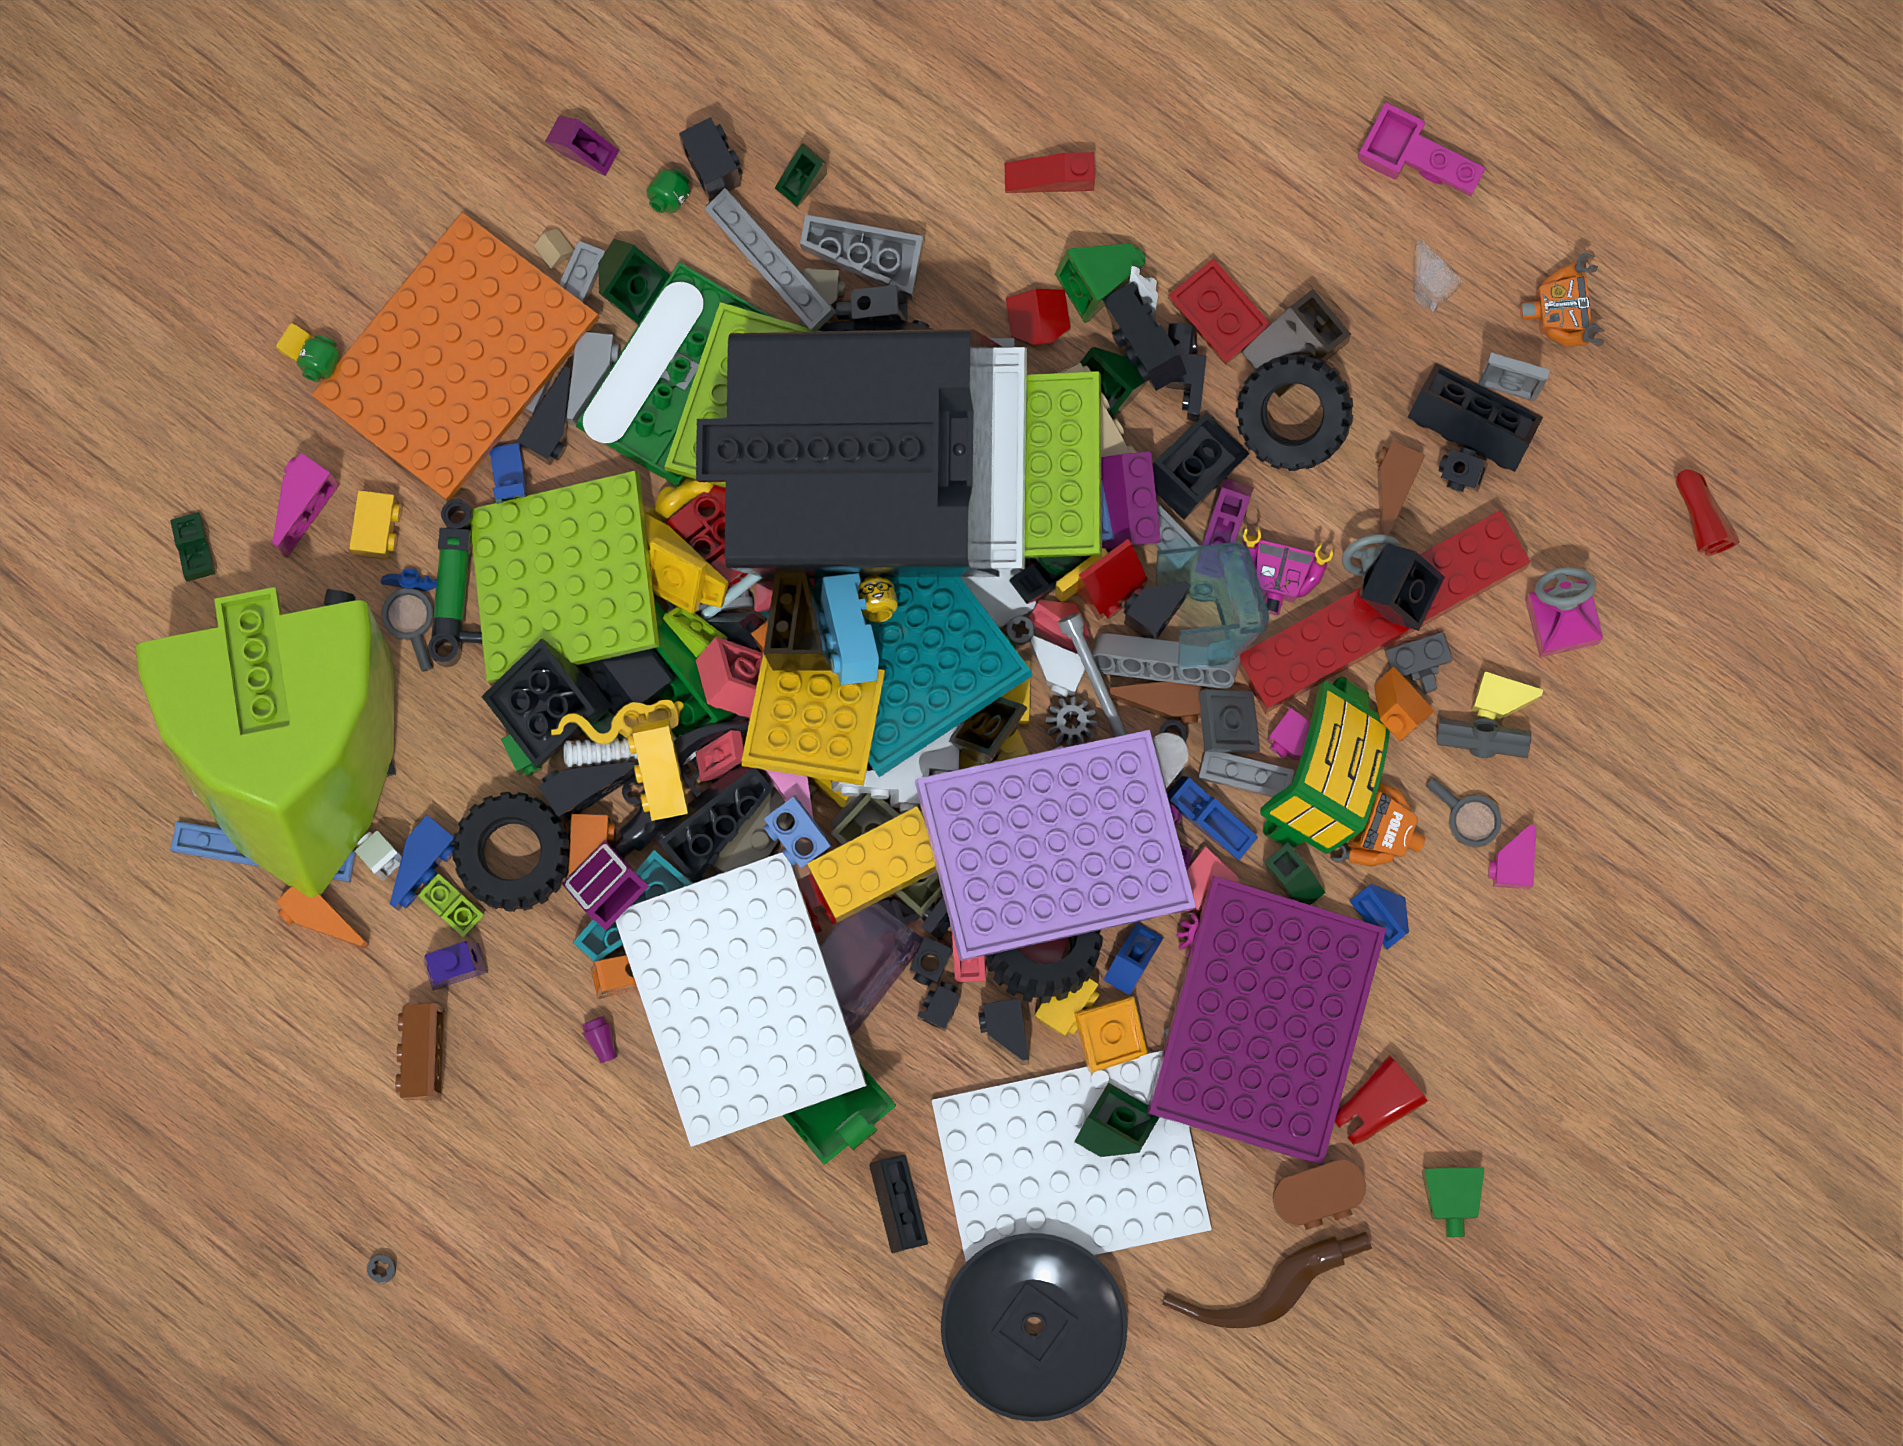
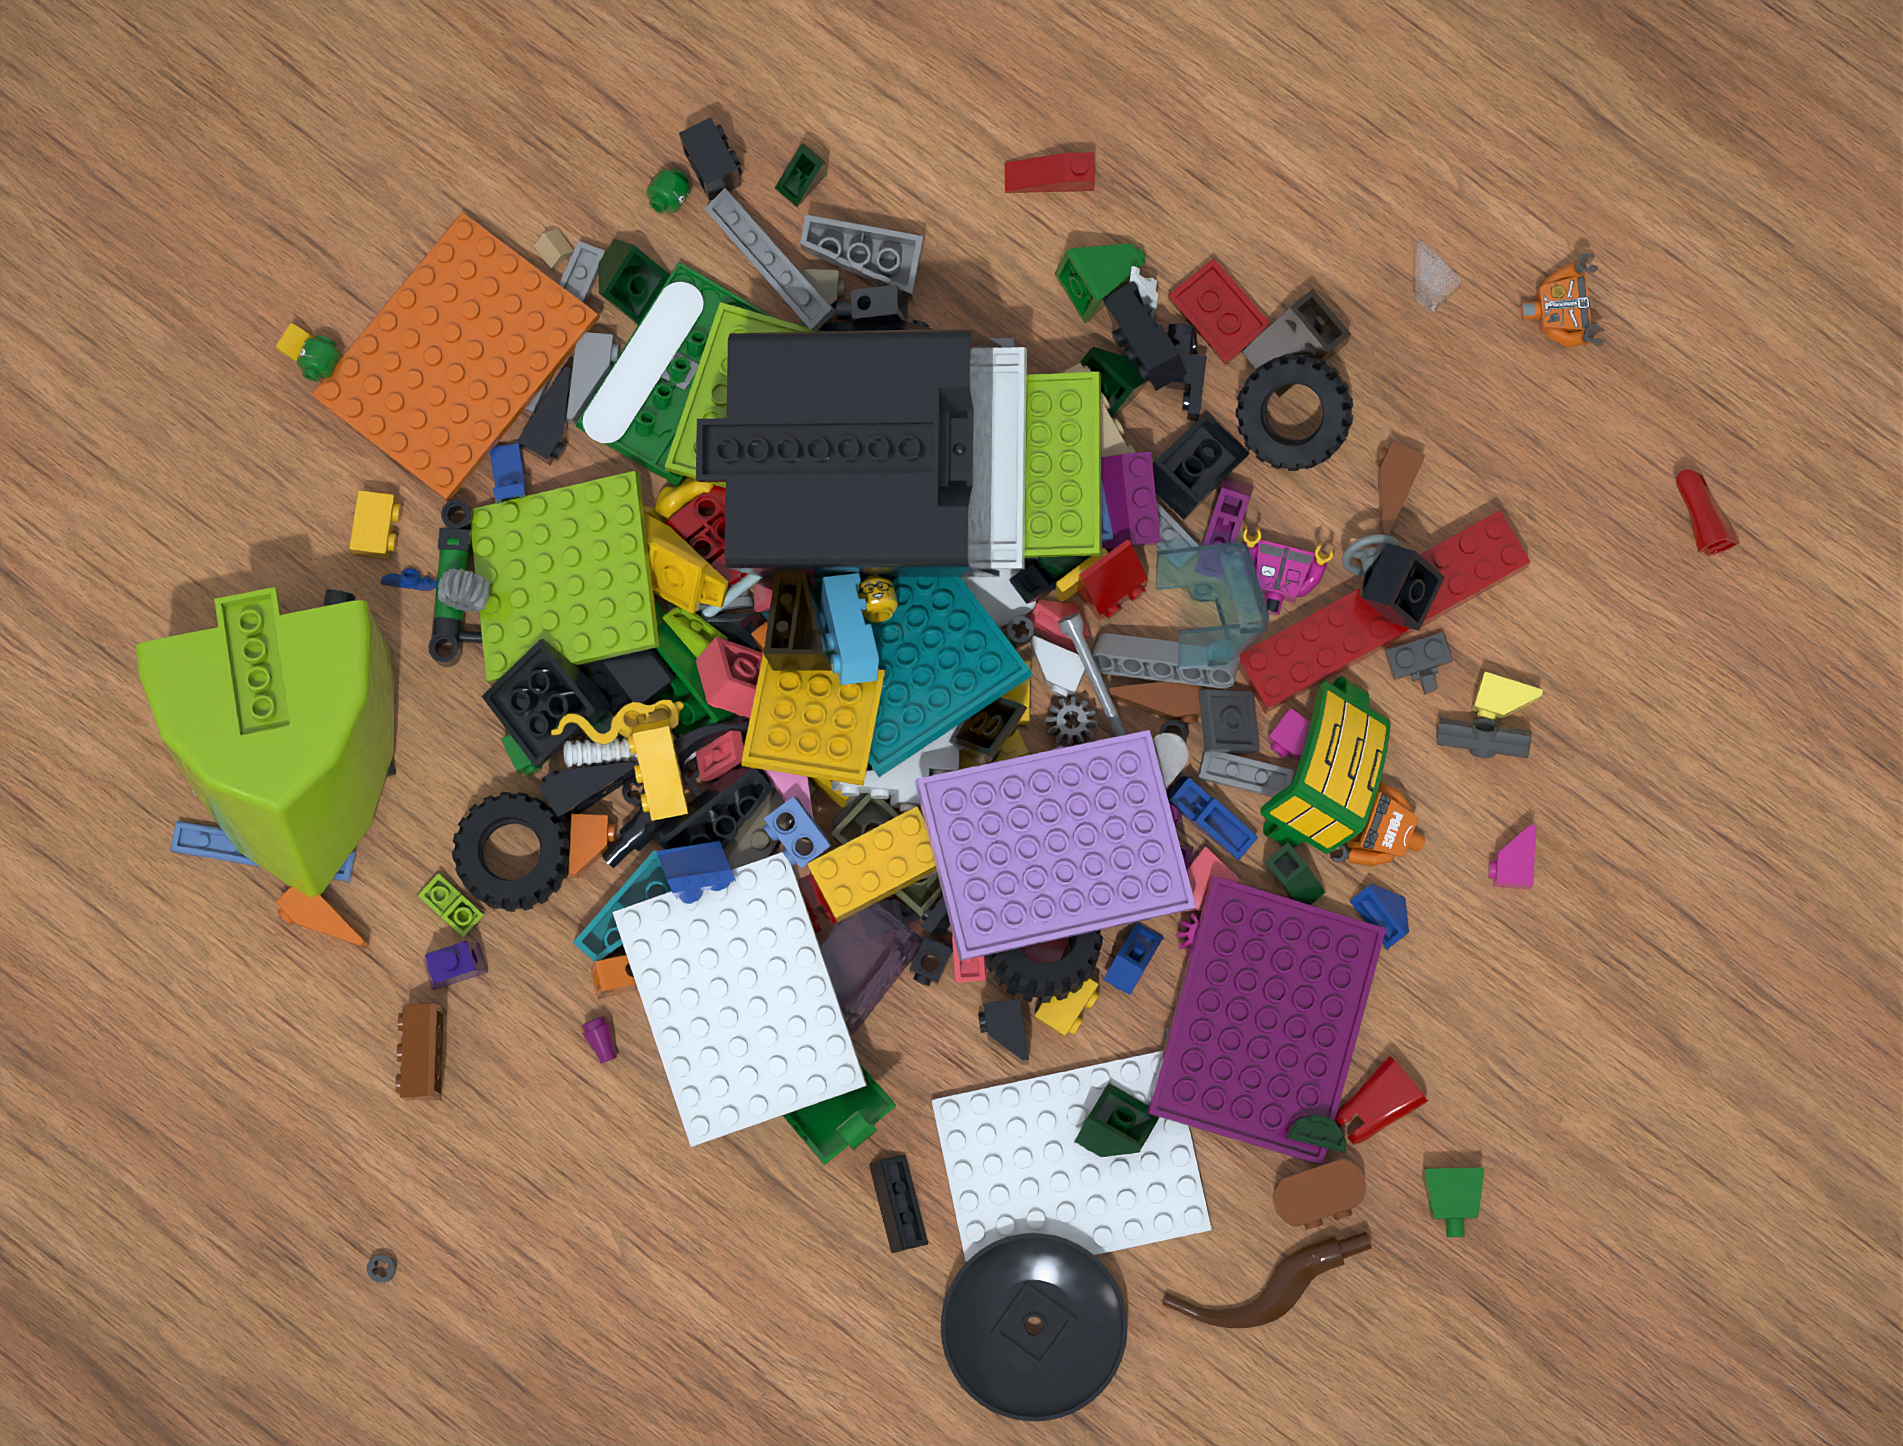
dark green slope [170,512,216,582] -> none
dark pink slope [272,453,339,558] -> none
white slope [355,831,402,881] -> none
piece [382,588,434,672] -> none
blue slope [390,815,455,911] -> none
magenta slope [545,116,619,176] -> none
magenta brick [562,840,649,931] -> none
black brick [917,981,961,1031] -> none
red slope [1006,289,1071,346] -> none
light orange tile [1074,995,1148,1073] -> none
black slope [1123,581,1191,639] -> none
dark pink plate [1358,102,1485,196] -> none
orange slope [1374,667,1435,742] -> none
black slope [1407,363,1543,472] -> none
piece [1426,777,1502,848] -> none
black brick [1439,447,1488,492] -> none
light grey tile [1478,352,1550,401] -> none
dark pink piece [1525,567,1603,657] -> none
none -> light grey gear [438,569,490,613]
none -> blue slope [656,840,736,904]
none -> dark green plate [1285,1115,1346,1153]

